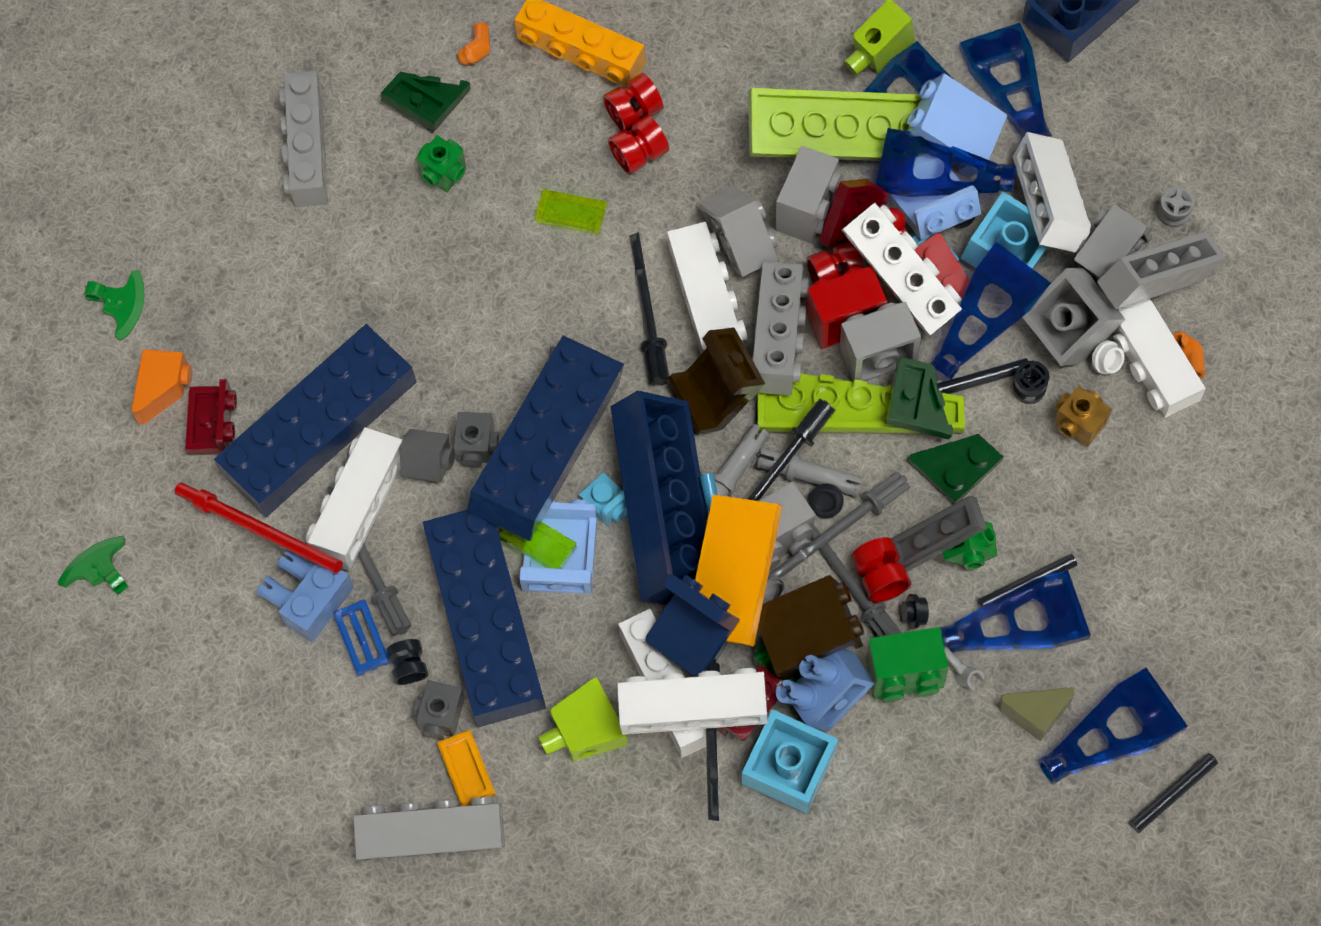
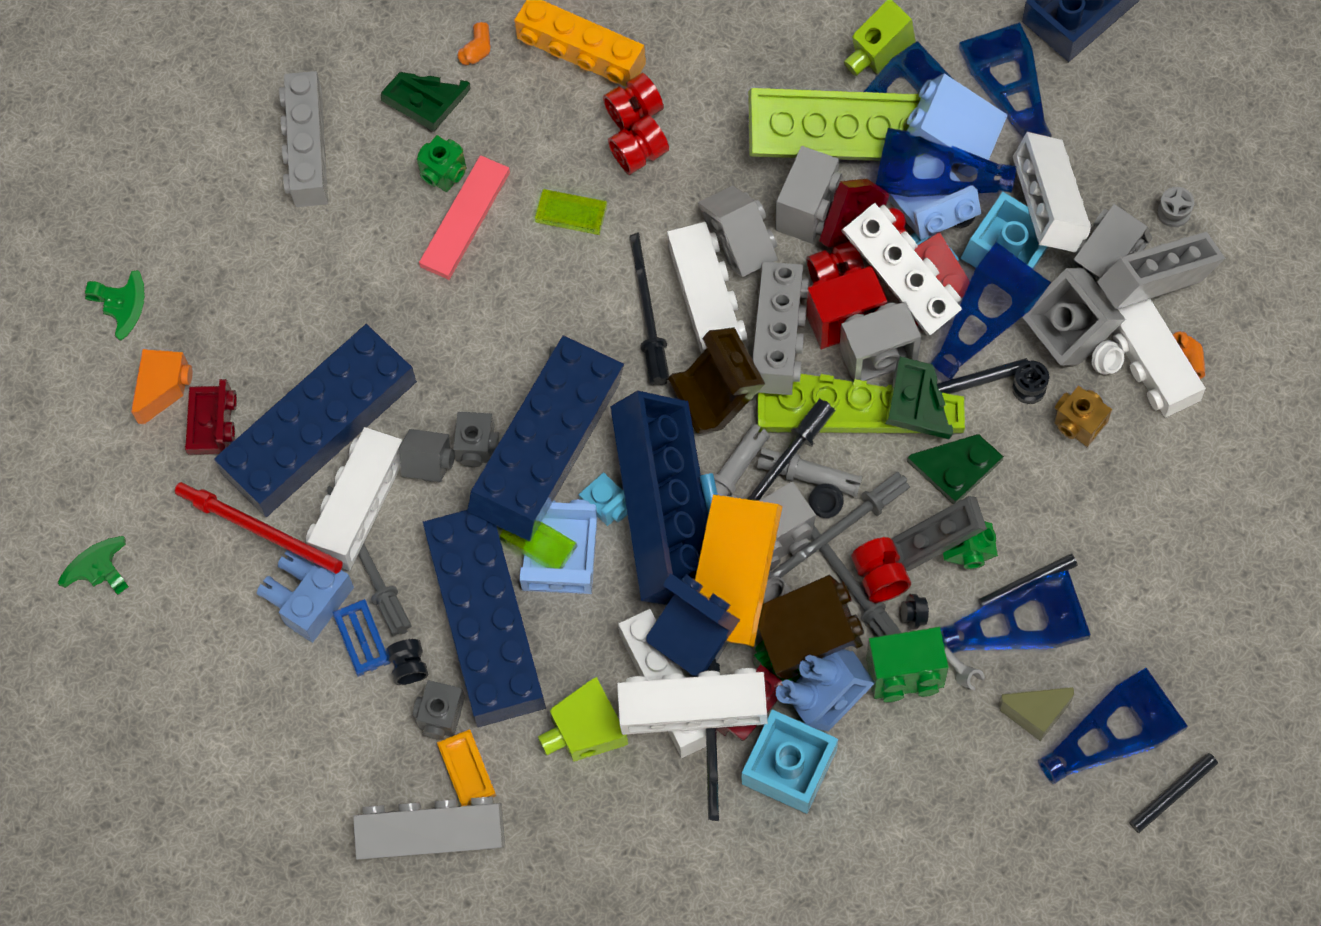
none -> coral tile [419,155,510,280]

